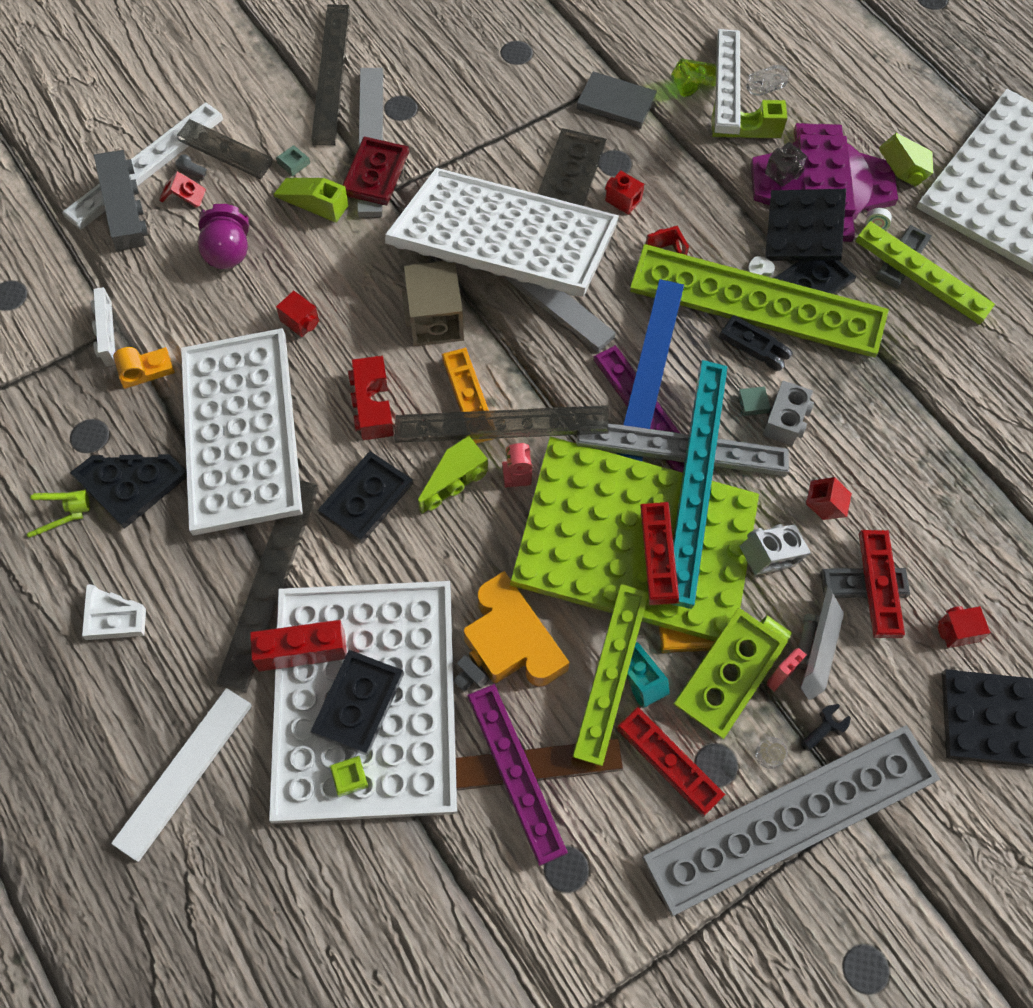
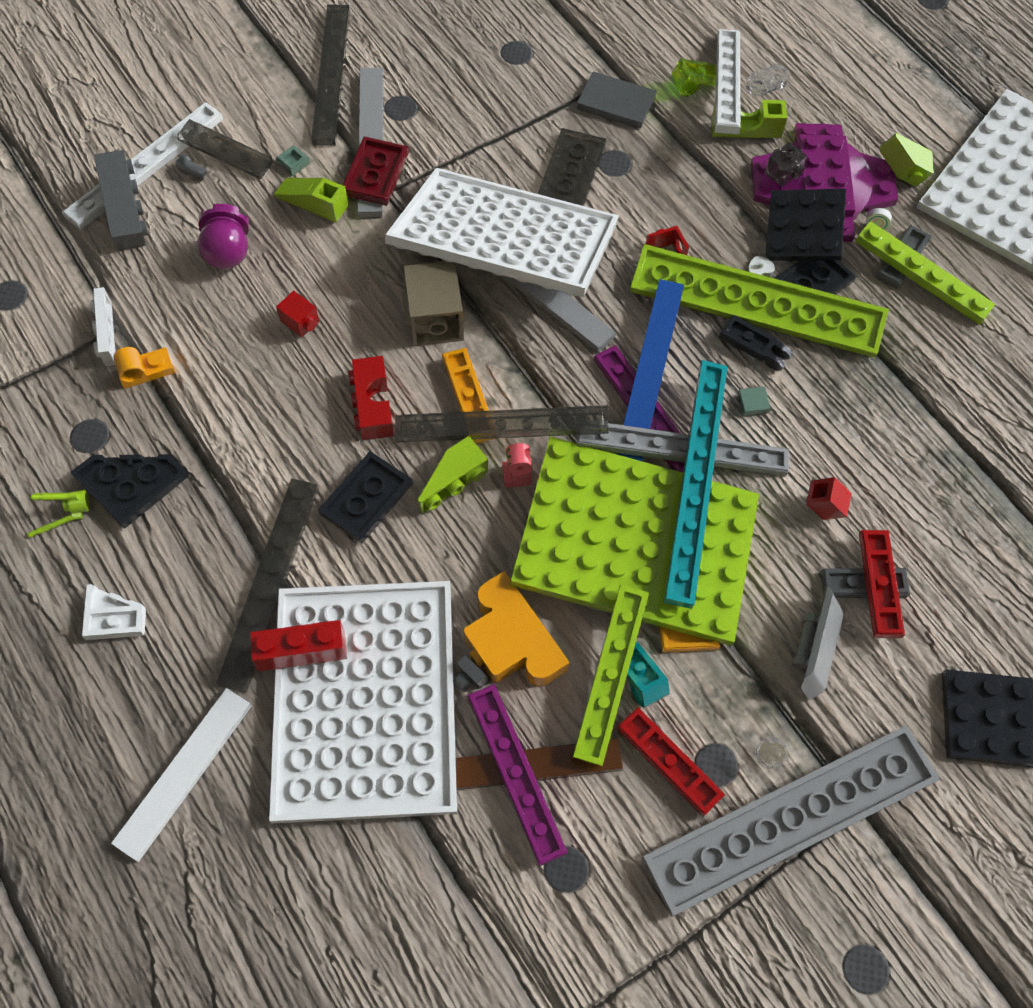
bracket [159,171,206,208] -> none
white plate [181,328,303,536] -> none
black plate [310,650,404,756] -> none
lime tile [330,756,369,797] -> none
red brick [605,171,645,215] -> none
red plate [640,502,679,605] -> none
lime hinge [673,608,792,739] -> none
light grey brick [740,524,811,575] -> none
light grey brick [762,380,814,446] -> none
coral tile [767,648,806,692] -> none
black bar [801,704,851,751] -> none
red brick [938,606,991,648] -> none

